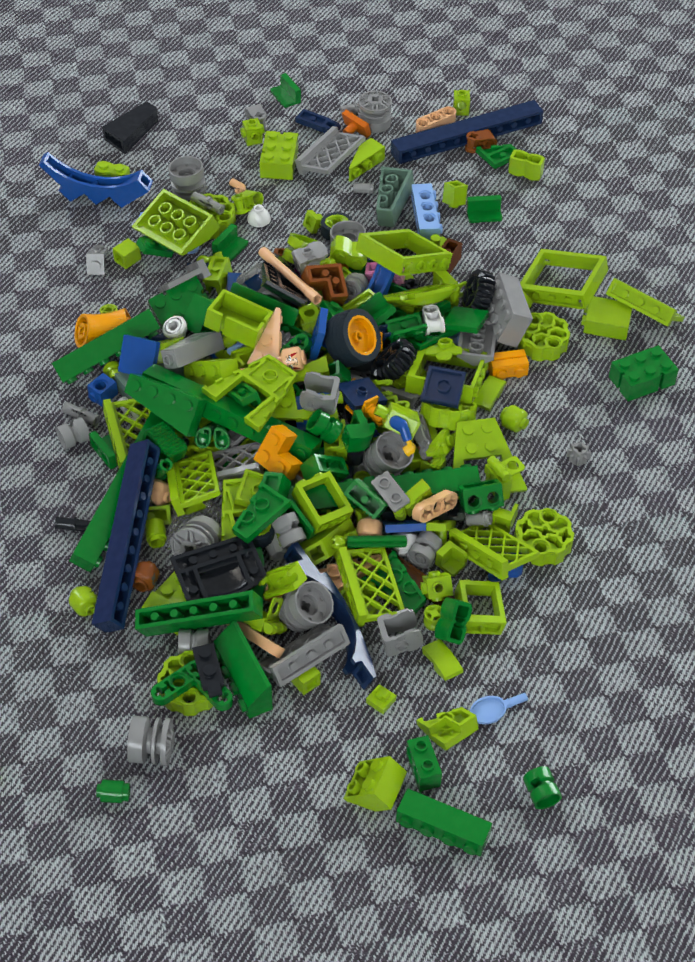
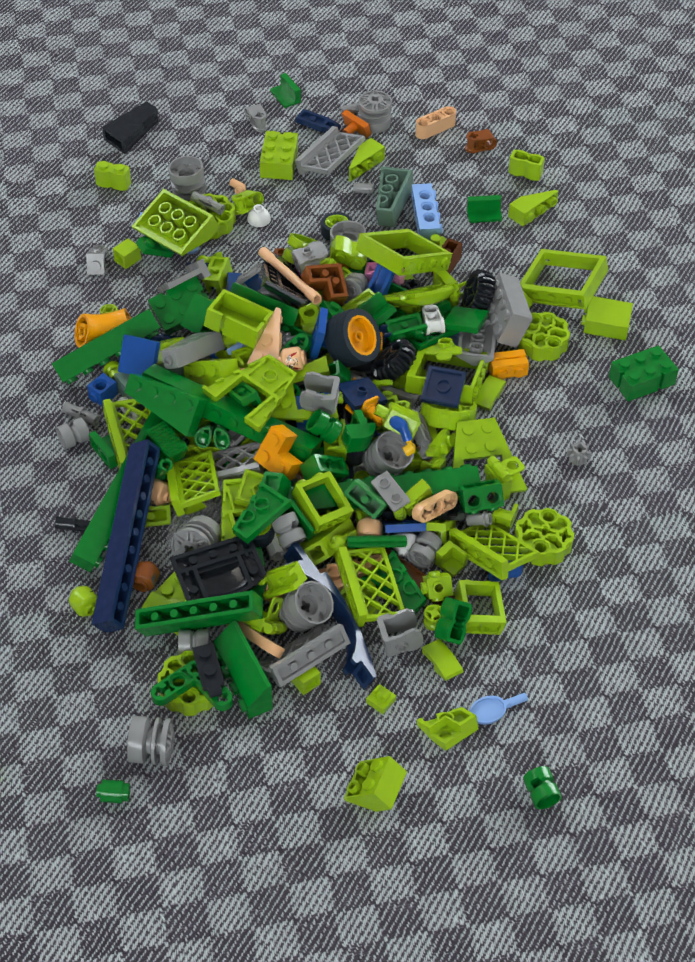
blue arch [39,152,153,208] -> none
lime brick [145,518,167,548] -> none
white brick [162,316,187,339] -> none
green panel [212,223,248,263] -> none
lime brick [240,118,265,146] -> none
lime tile [302,210,323,234] -> none
dark blue brick [390,100,543,164] -> none
green brick [396,788,493,857] -> none
green brick [406,735,442,792] -> none
lime brick [442,180,468,208] -> none
lime brick [453,90,470,116] -> none
green wing [476,144,517,169] -> none
lime head [500,405,529,433] -> none
lime fence [606,278,685,326] -> none
none -> lime slope [508,190,558,226]

